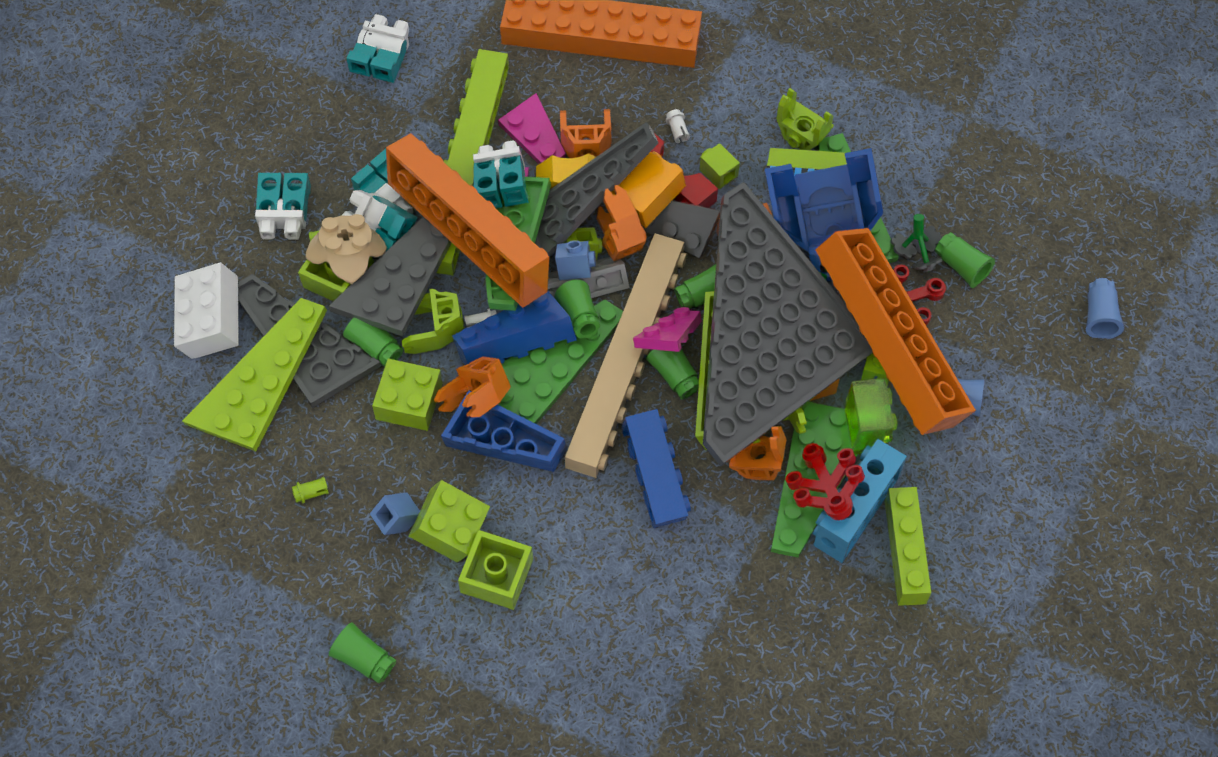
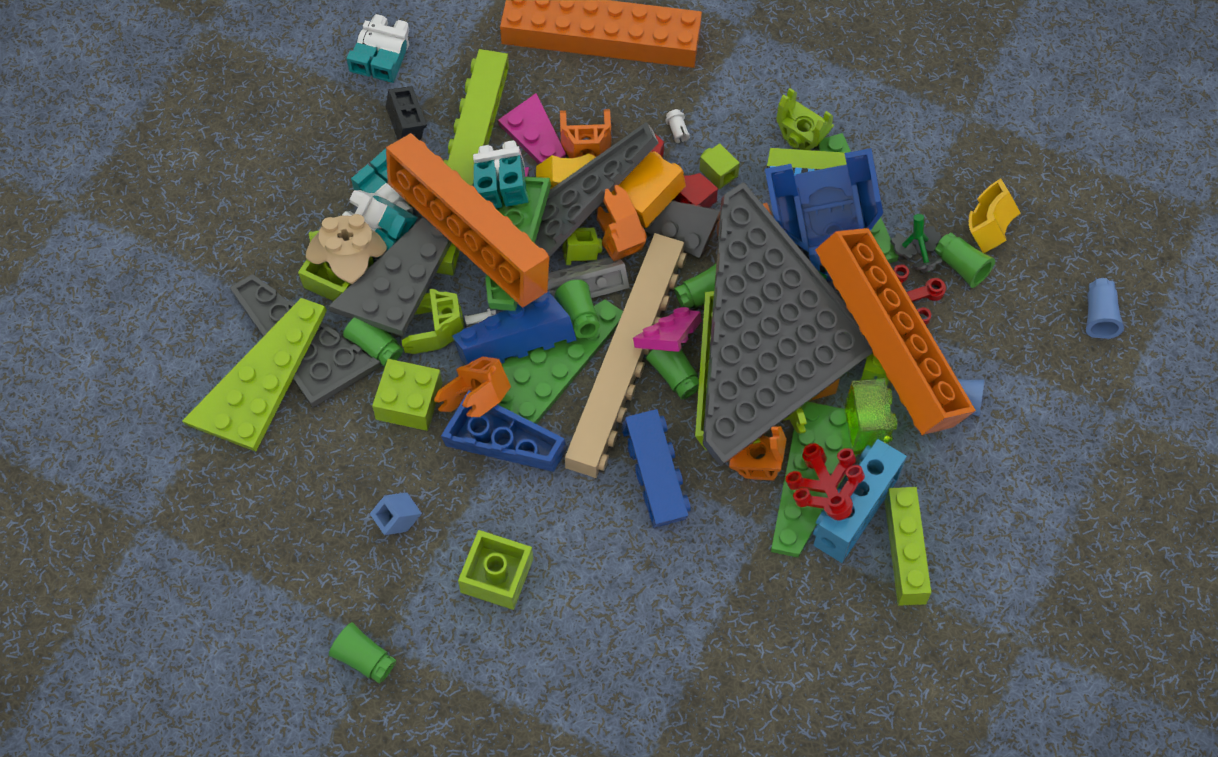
white brick [174,262,238,359] -> none
hips [255,173,311,240] -> none
lime pin [292,477,329,504] -> none
lime brick [408,480,490,563] -> none
medium blue brick [555,240,596,280] -> none
none -> black hinge [386,86,427,140]
none -> yellow brick [969,179,1021,253]

